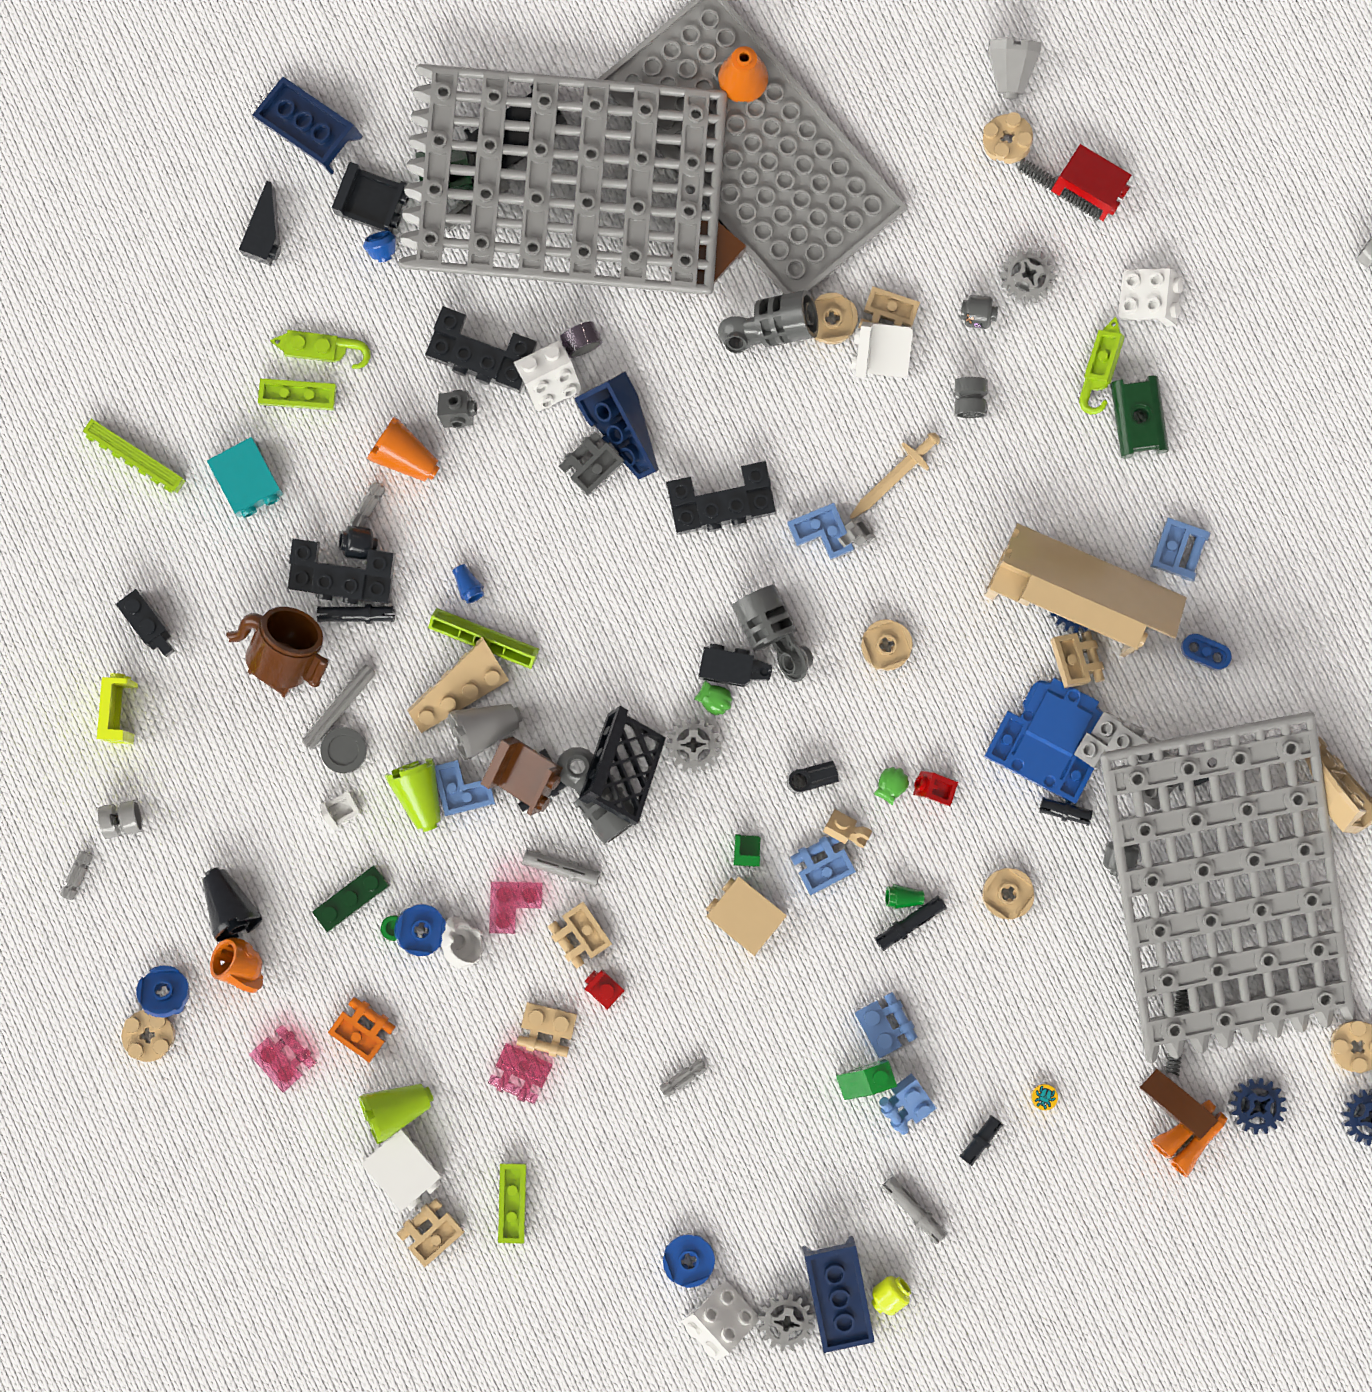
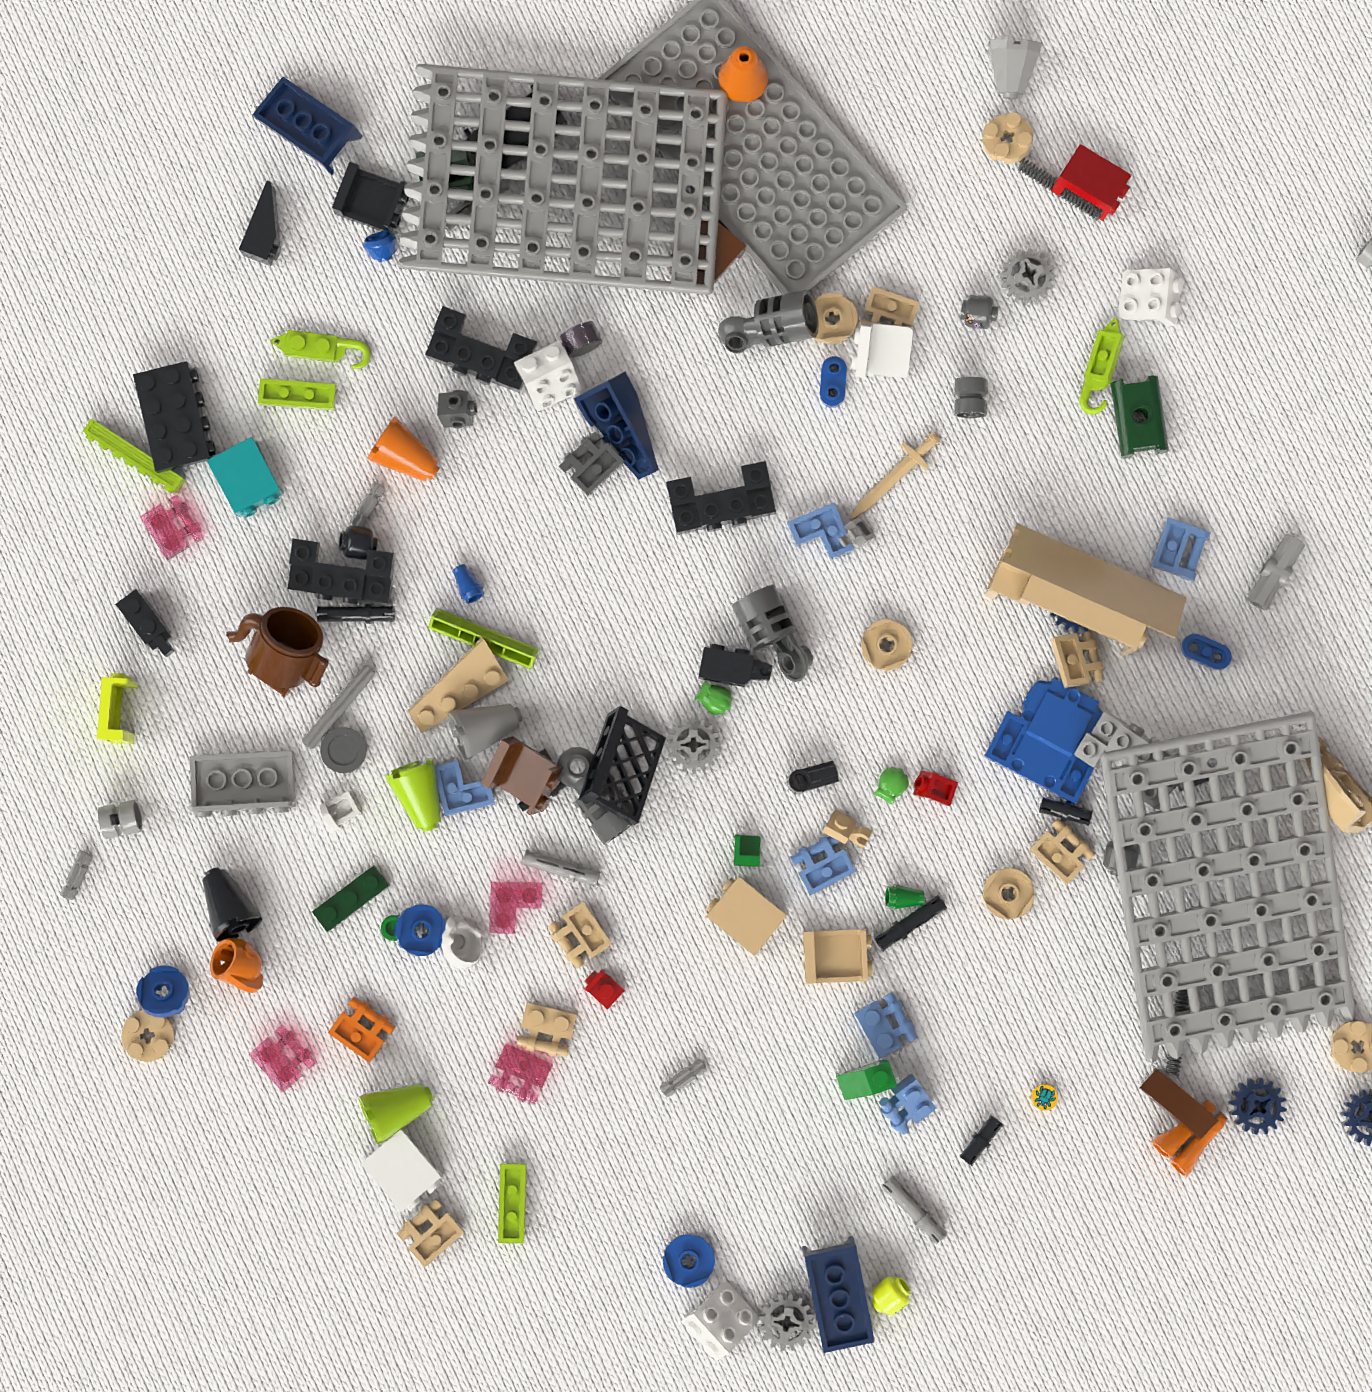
none -> black bracket [133,361,216,473]
none -> clear pink plate [140,495,204,560]
none -> light grey bracket [189,751,296,817]
none -> tan panel [803,929,873,984]
none -> blue plate [819,356,847,408]
none -> tan plate [1028,818,1096,885]
none -> light grey piece [1246,534,1305,610]

